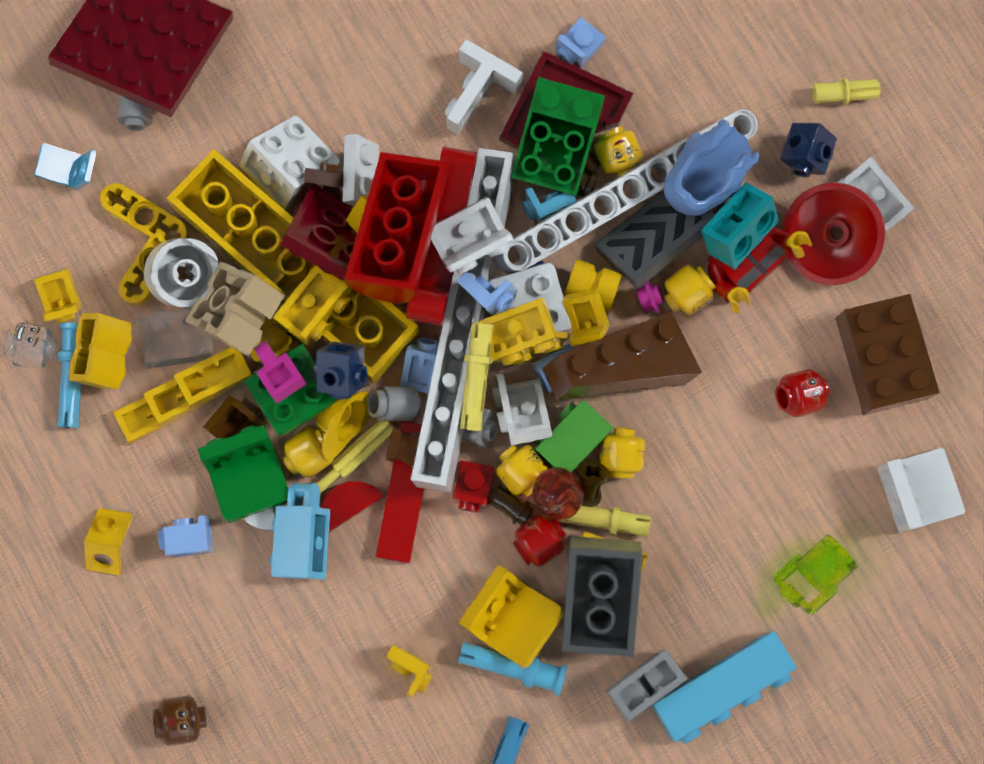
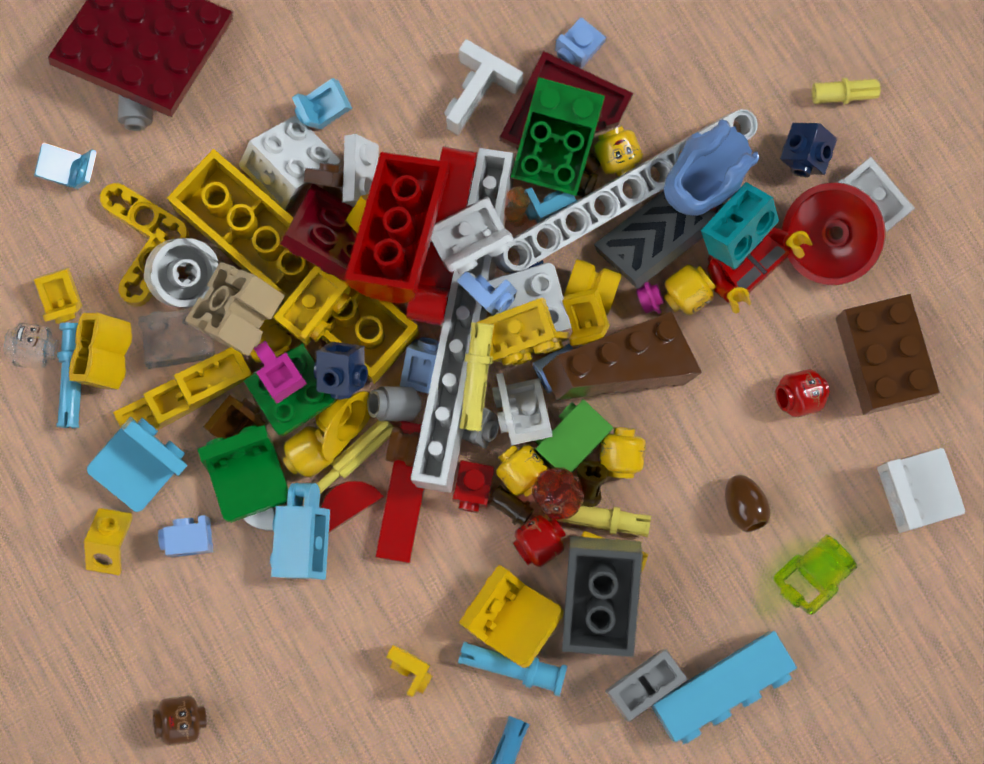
none -> medium azure bracket [87,416,188,512]
none -> medium azure bracket [292,78,353,129]
none -> clear orange arm [504,186,530,227]
none -> reddish brown animal [725,475,771,532]

